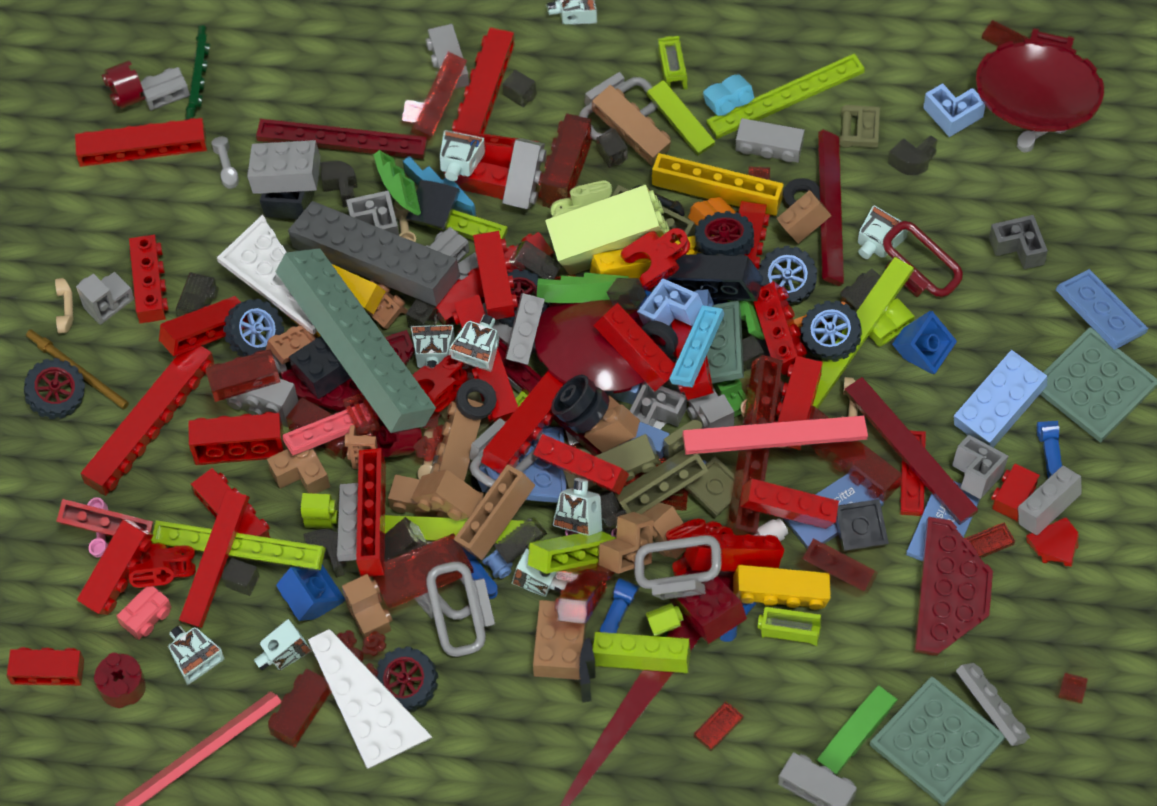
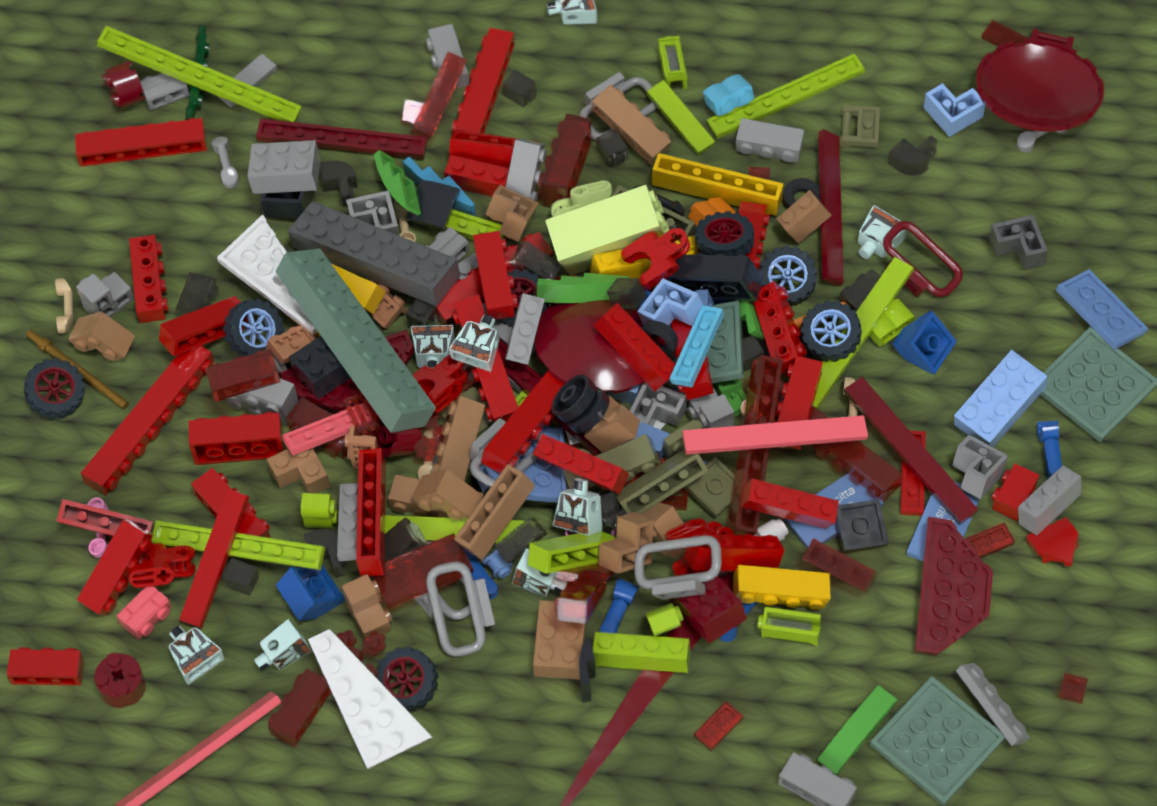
light aqua torso [440,130,485,181] -> none
black tyre [455,379,497,420] -> none
none -> medium nougat brick [68,311,135,361]
none -> lime plate [97,26,302,122]
none -> light grey tile [218,54,277,108]
none -> medium nougat brick [485,185,539,242]

